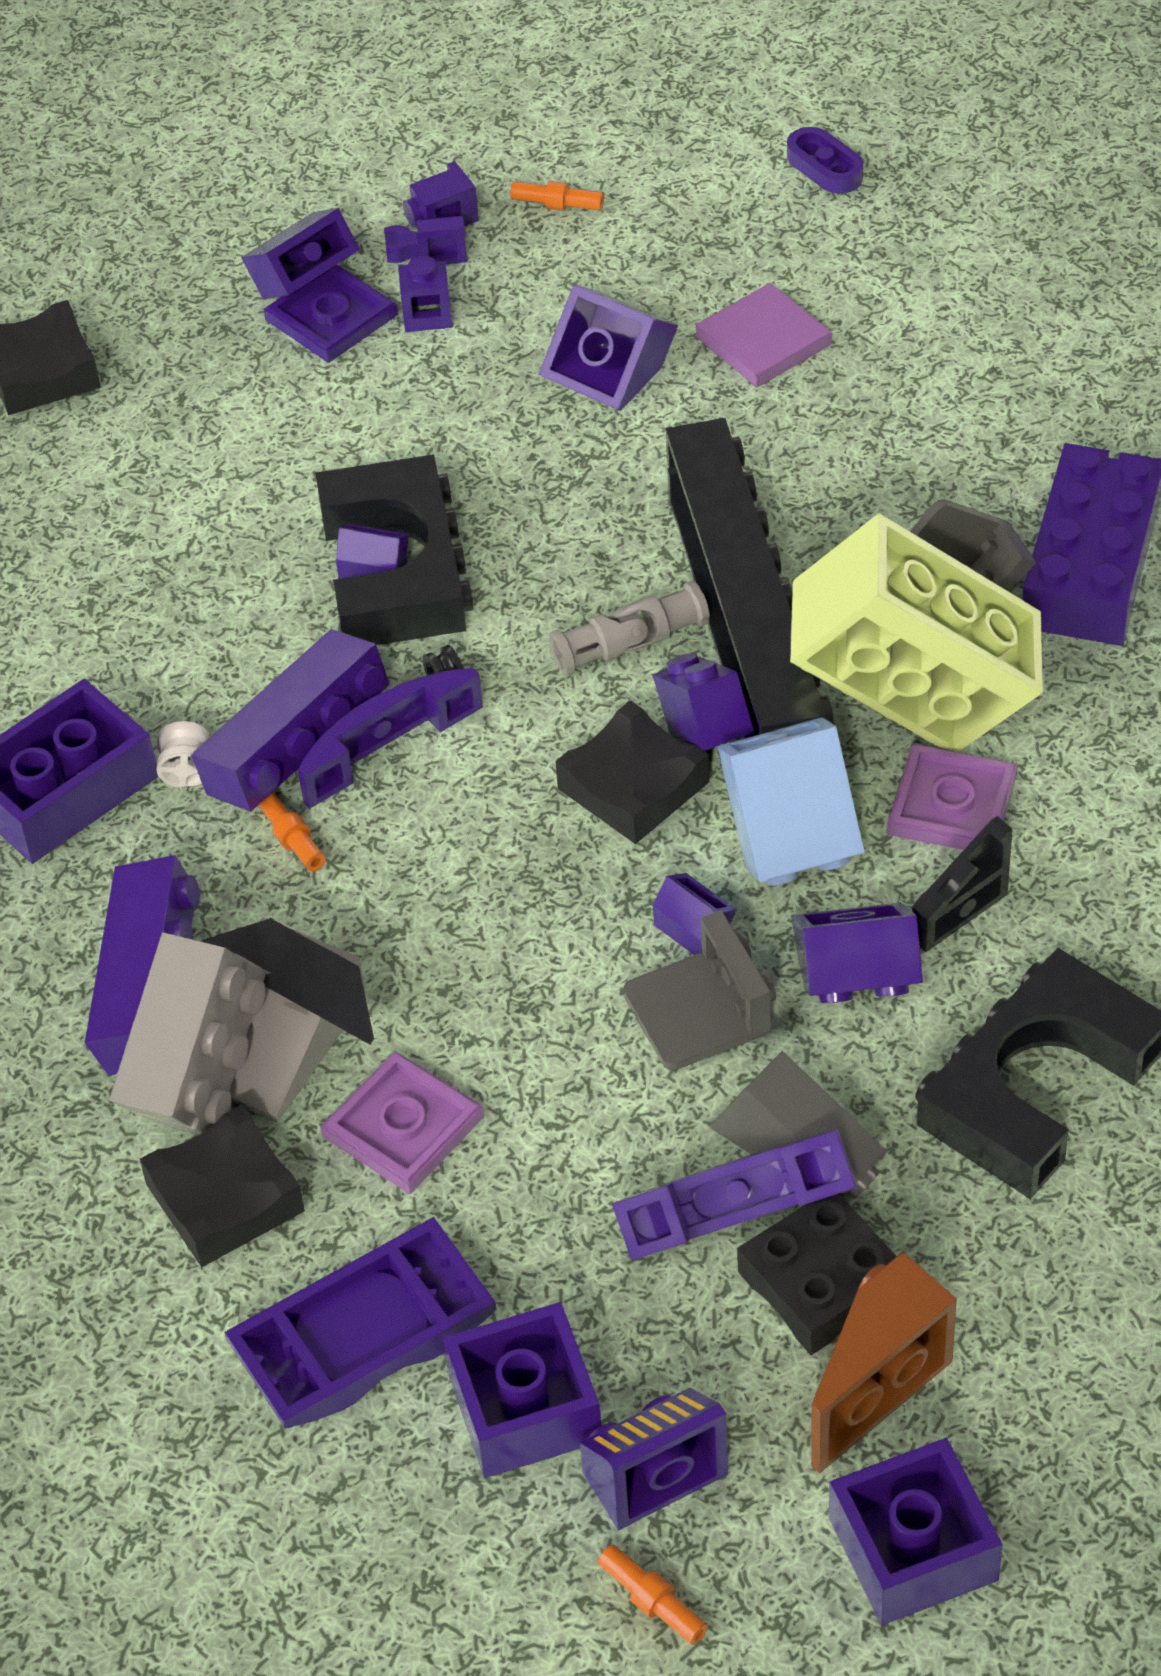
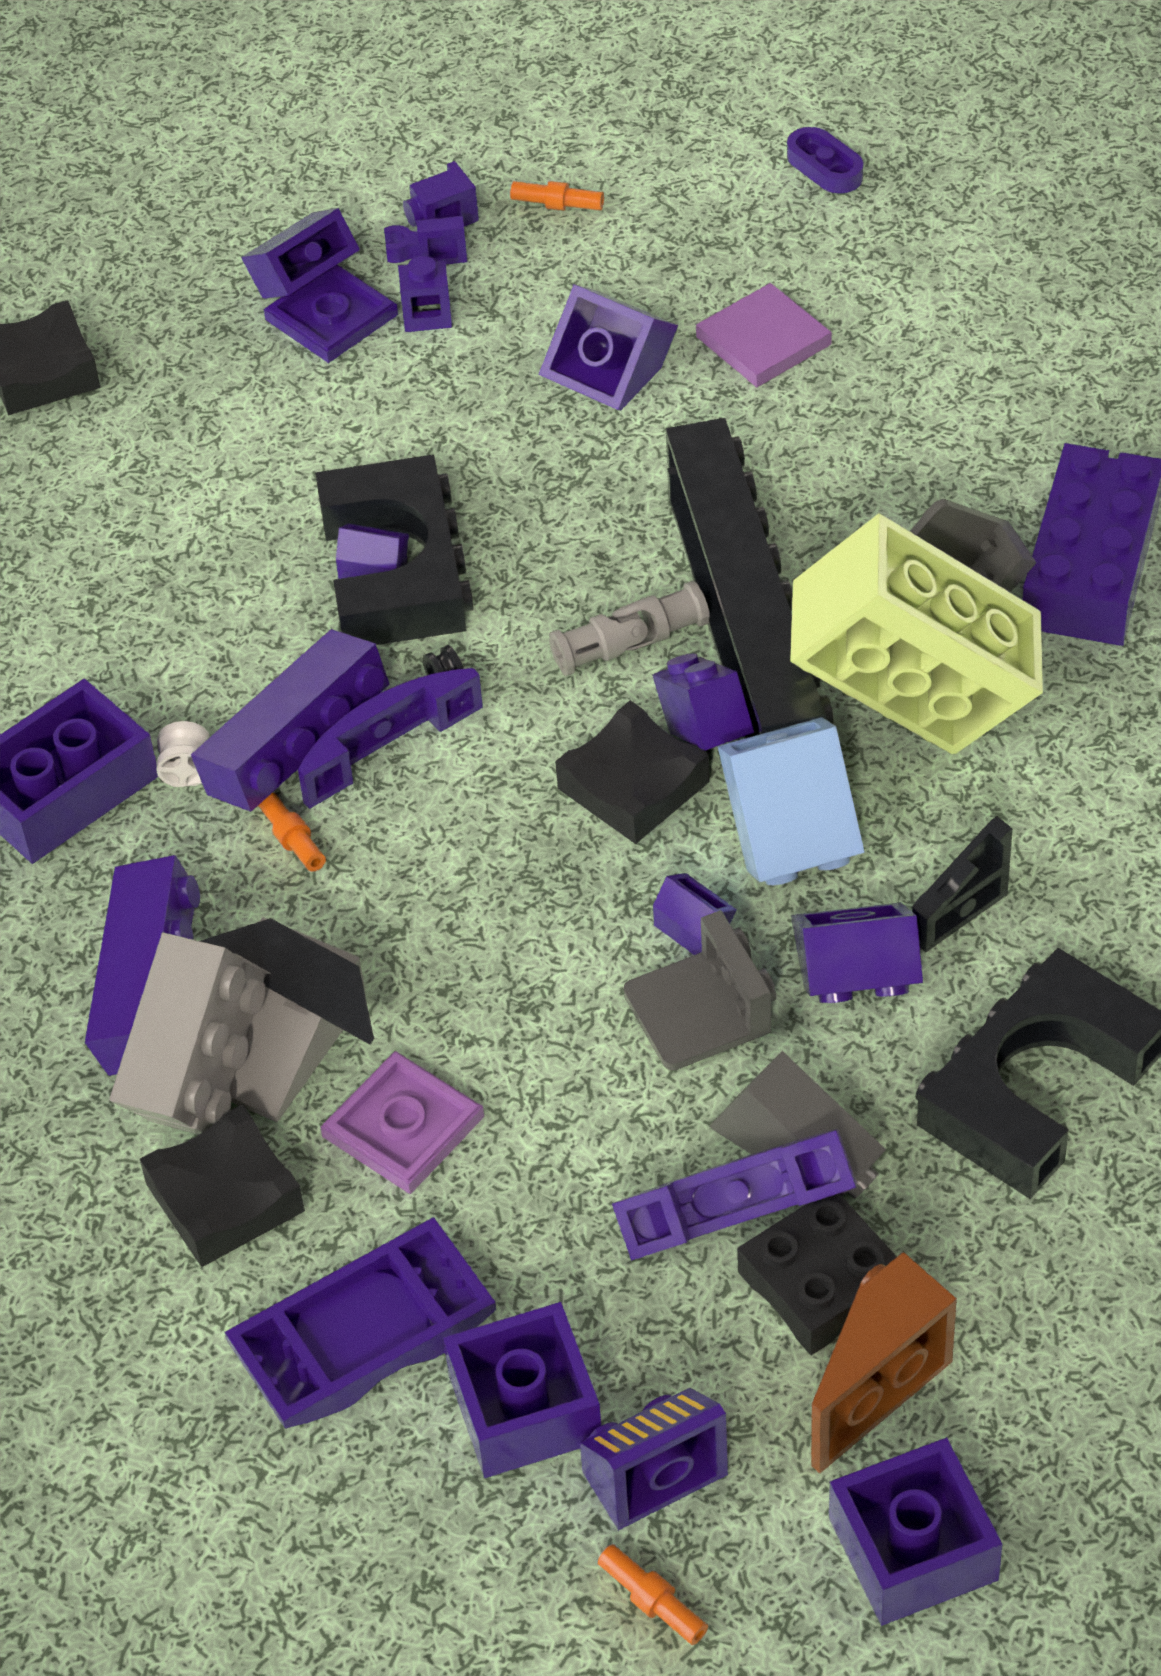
medium lavender tile [887,744,1018,850] -> none

